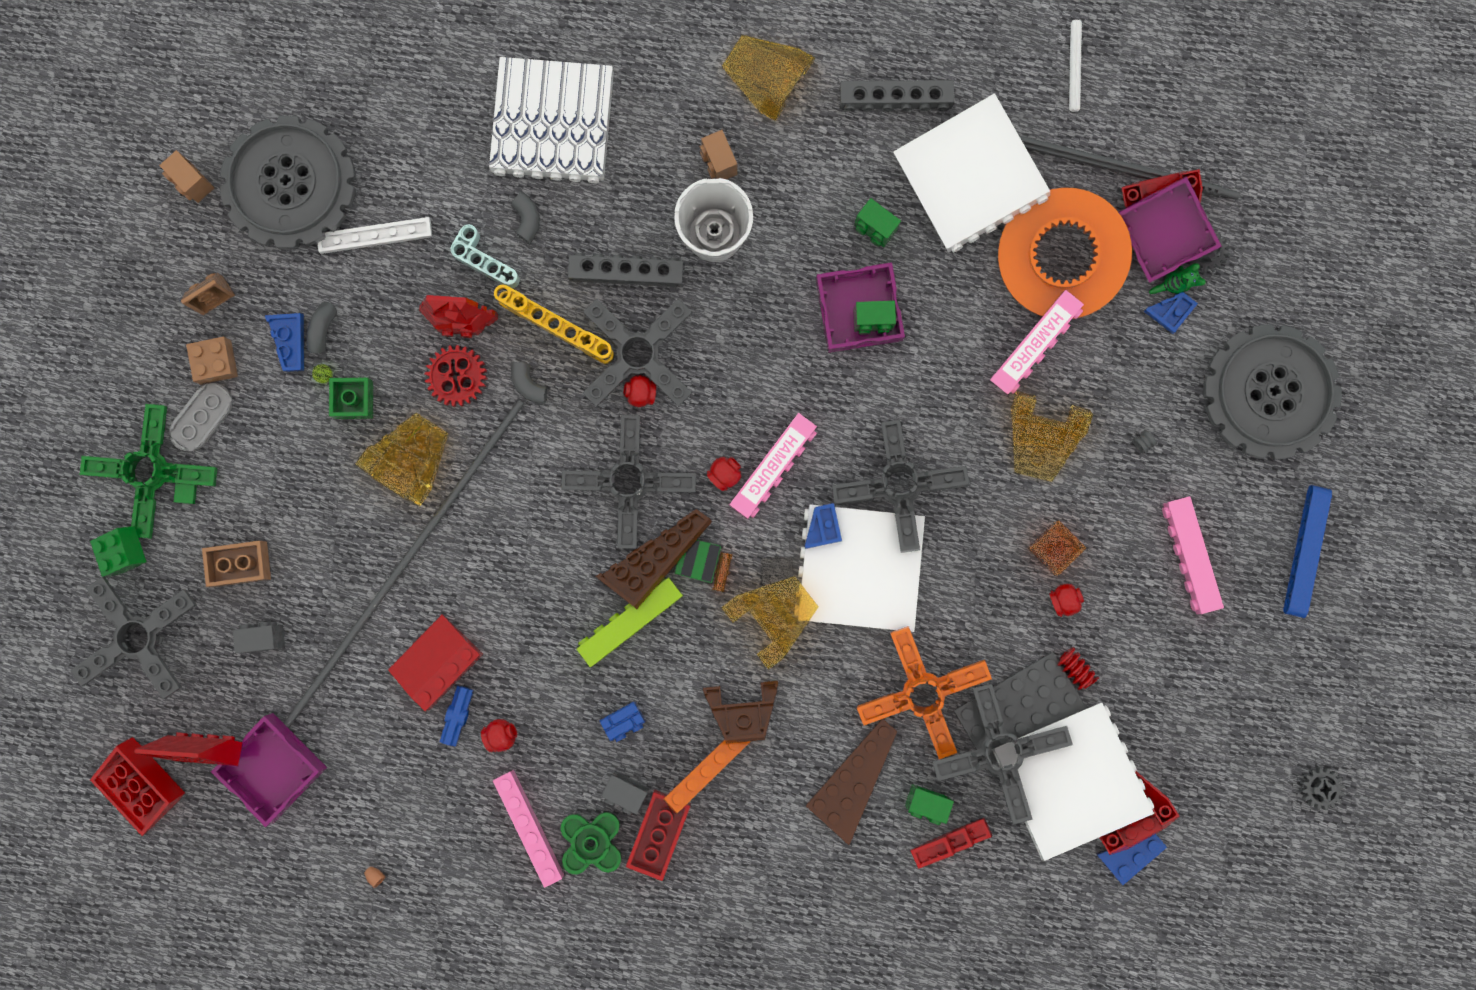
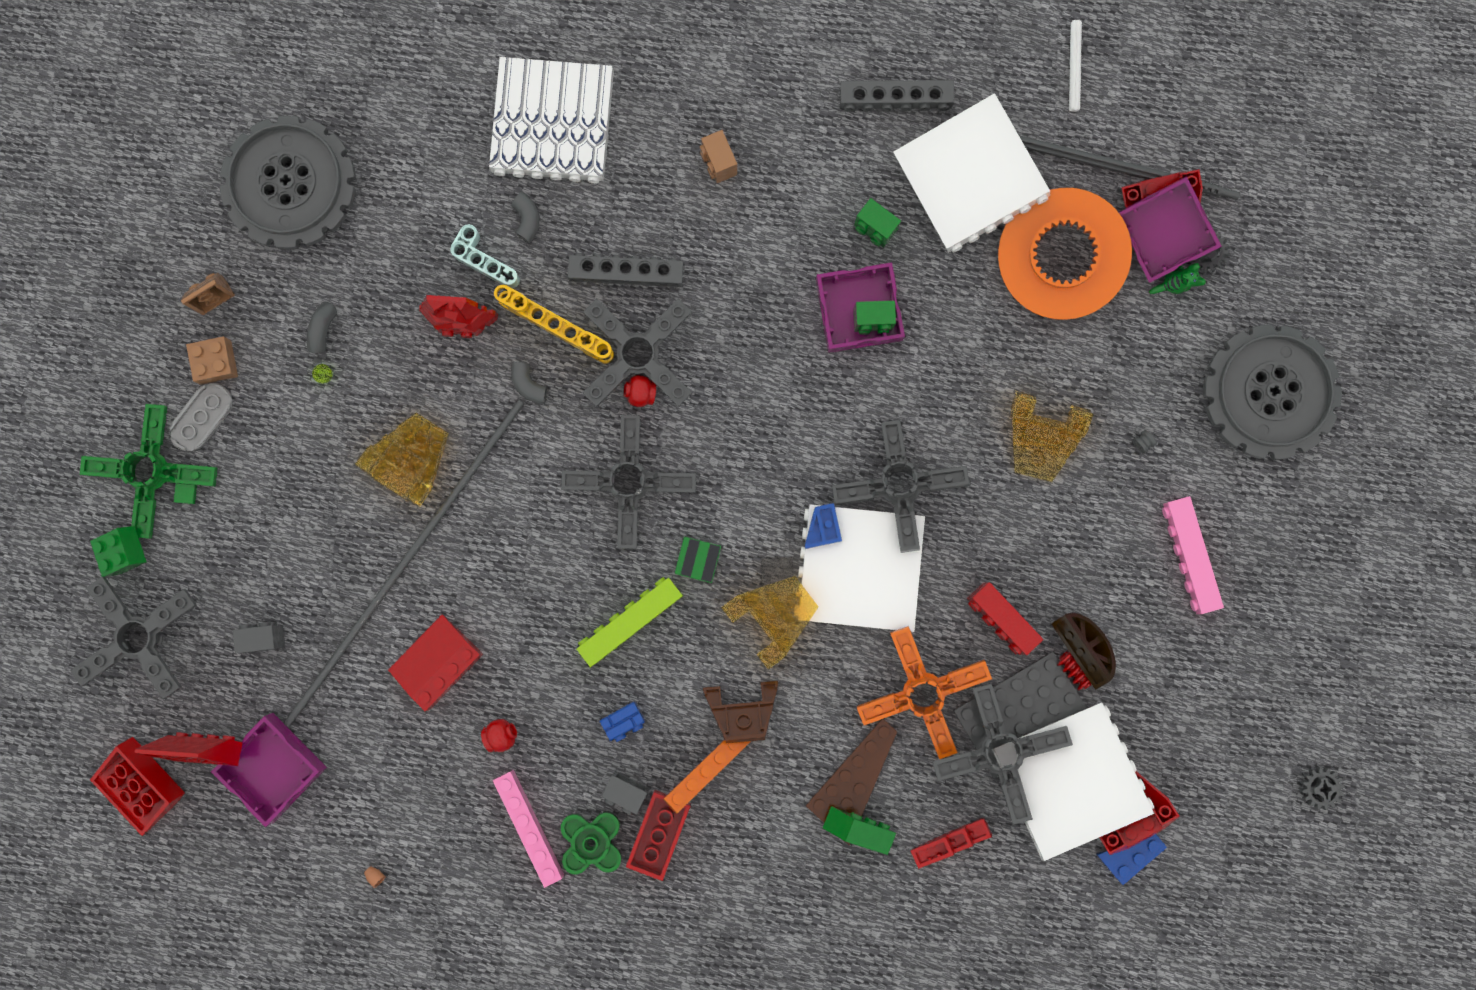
medium nougat brick [159,150,214,203] -> none
medium nougat brick [202,541,271,587] -> none
blue wing [265,313,304,372] -> none
white plate [318,217,433,254] -> none
green brick [329,378,373,419] -> none
red gear [424,345,488,407] -> none
blue piece [440,685,474,747] -> none
reddish brown wing [595,509,712,610] -> none
white cone [675,178,753,262] -> none
red piece [707,457,741,491] -> none
clear orange pin [713,552,733,592] -> none
clear yellow wedge [722,35,815,121] -> none
bright pink brick [729,413,817,520] -> none
green brick [905,784,954,825] -> none
bright pink brick [990,290,1084,395] -> none
clear orange brick [1028,520,1086,576] -> none
red piece [1049,583,1085,617] -> none
blue wing [1144,292,1198,334] -> none
blue beam [1283,485,1332,618] -> none
none -> green wedge [823,806,896,855]
none -> red brick [967,582,1044,656]
none -> dark brown window [1051,613,1116,690]

